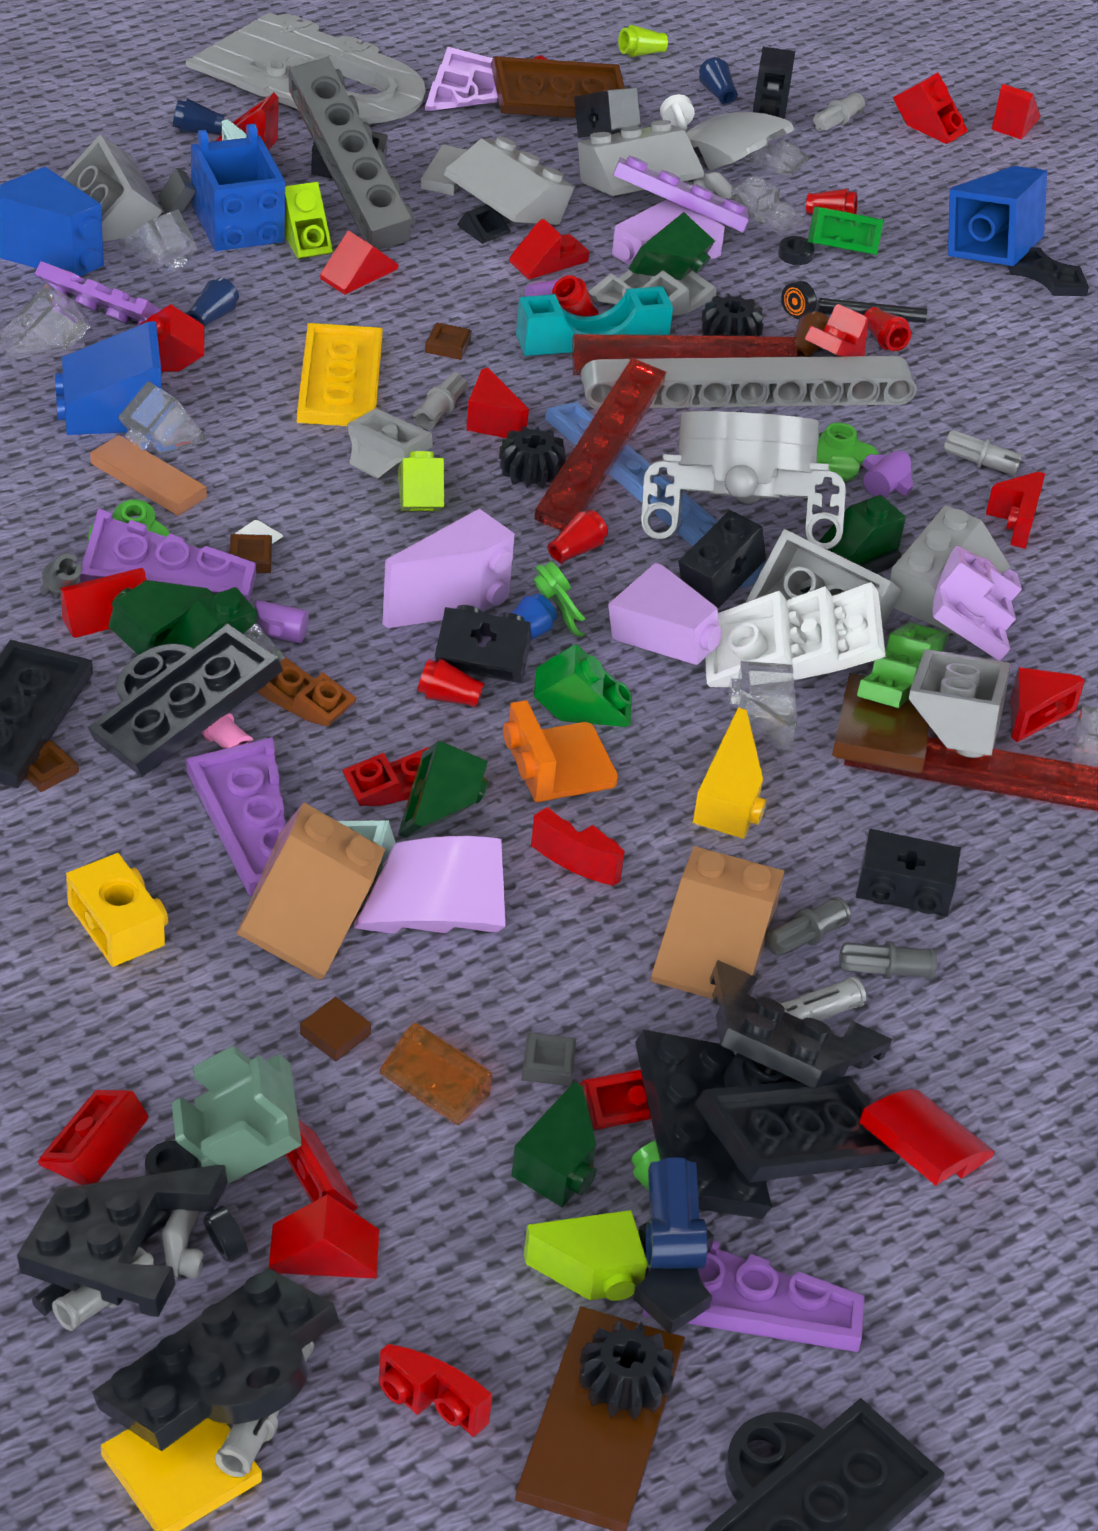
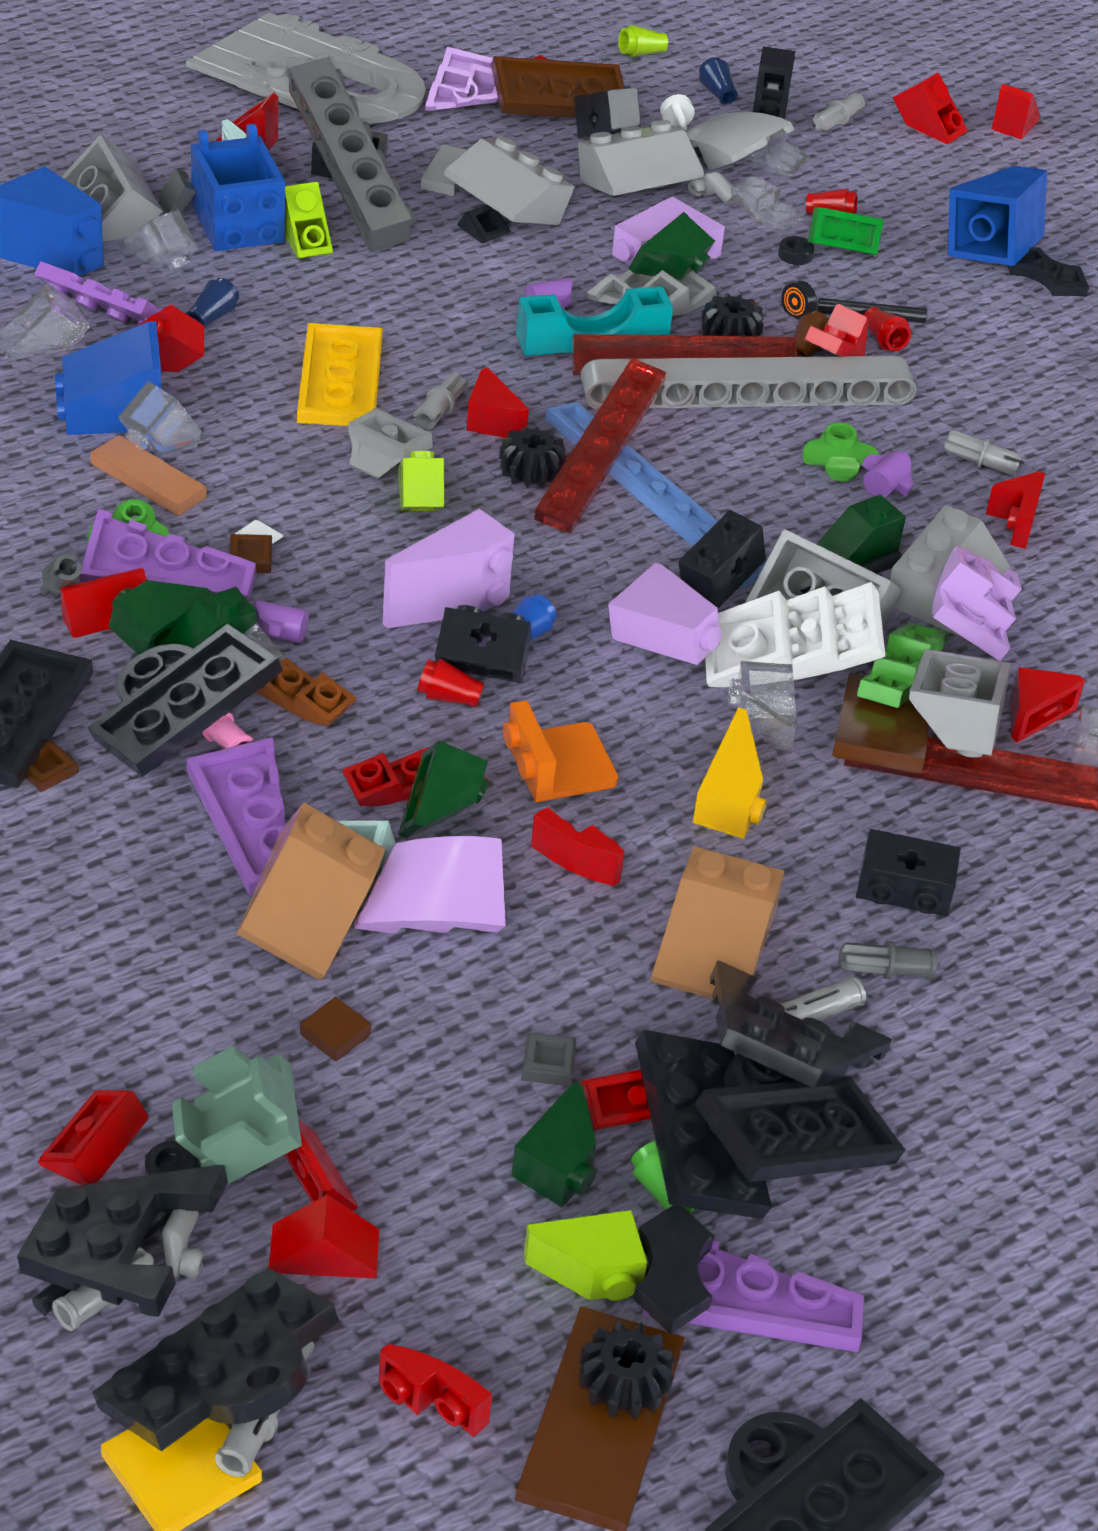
yellow brick [66,853,168,967] -> none
dark blue cone [172,98,225,135] -> none
black tile [203,1206,248,1263] -> none
slope [320,230,398,295] -> none
clear orange slope [380,1022,492,1126] -> none
reddish brown tile [425,322,472,360] -> none
red slope [509,219,589,280] -> none
bright green plate [533,561,585,637] -> none
green slope [534,644,632,727] -> none
red cone [547,510,608,564] -> none
red cone [552,275,599,317] -> none
wing [613,155,749,232] -> none
light grey piece [641,411,846,550] -> none
dark blue piece [646,1157,707,1269] -> none
dark grey axle [766,897,851,956] -> none
red slope [859,1089,995,1186] -> none

